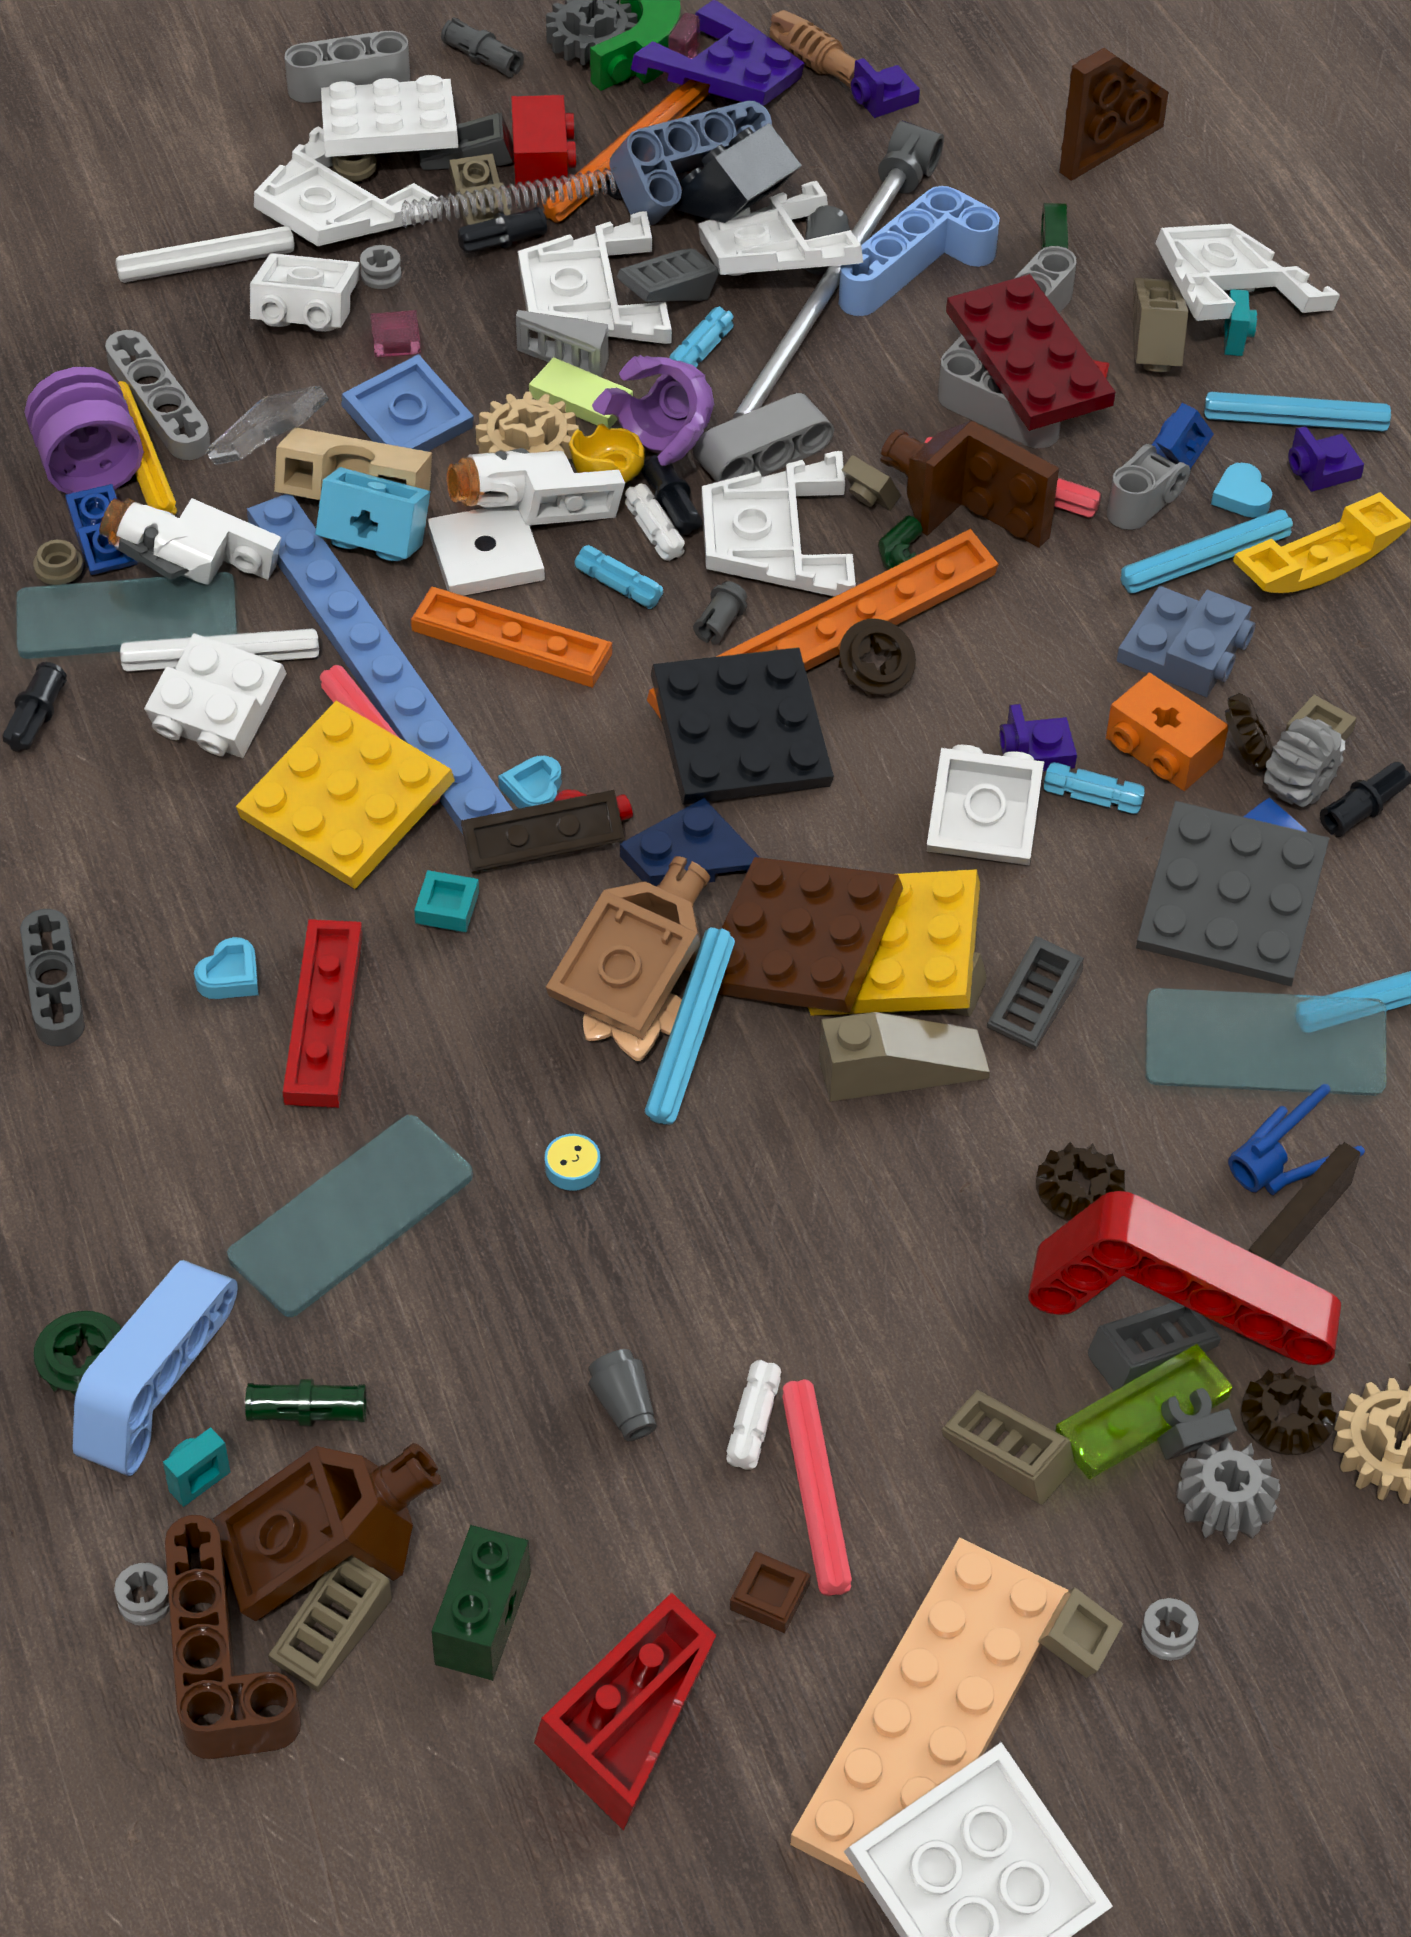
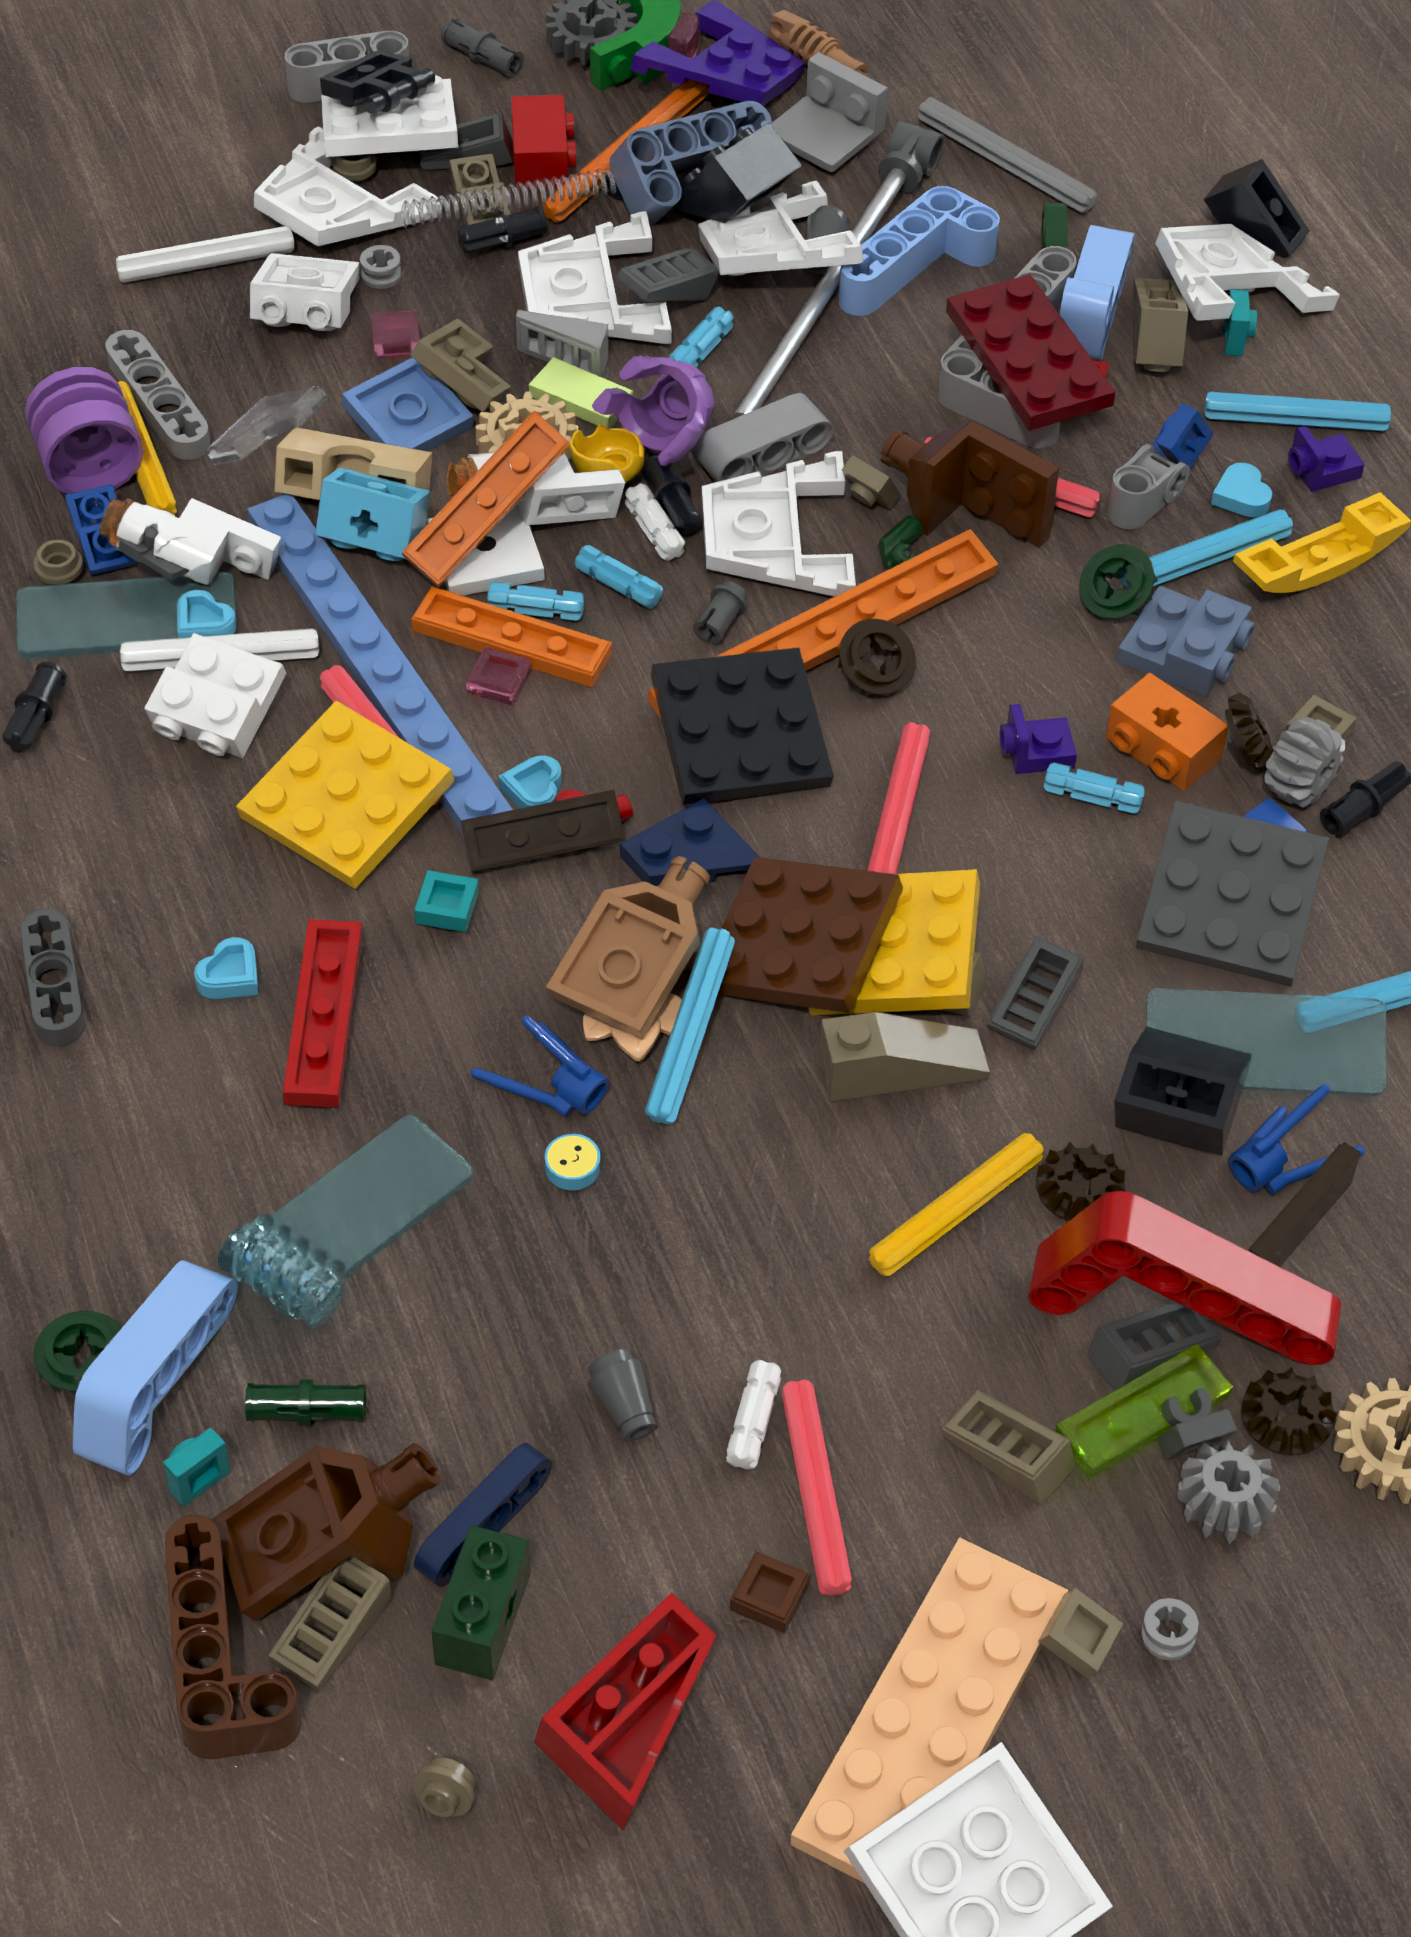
light grey bush [114,1563,170,1626] -> none
dark purple bracket [851,58,920,118] -> none
white plate [927,745,1044,865] -> none
reddish brown plate [1059,48,1169,181] -> none
none -> medium azure tile [177,590,237,638]
none -> clear light blue piece [218,1213,346,1329]
none -> black plate [320,49,435,114]
none -> orange tile [402,410,571,588]
none -> dark tan plate [410,318,511,412]
none -> dark tan plate [413,1758,475,1817]
none -> dark blue beam [414,1443,552,1587]
none -> clear pink tile [466,647,531,706]
none -> blue plant [471,1016,610,1117]
none -> medium azure axle [487,582,584,622]
none -> light grey bracket [772,52,888,172]
none -> coral axle [867,722,930,874]
none -> yellow axle [868,1133,1044,1277]
none -> light grey axle [918,97,1097,214]
none -> light blue beam [1060,225,1135,361]
none -> dark green gear [1079,544,1158,622]
none -> black slope [1114,1026,1252,1156]
none -> black slope [1203,159,1310,258]

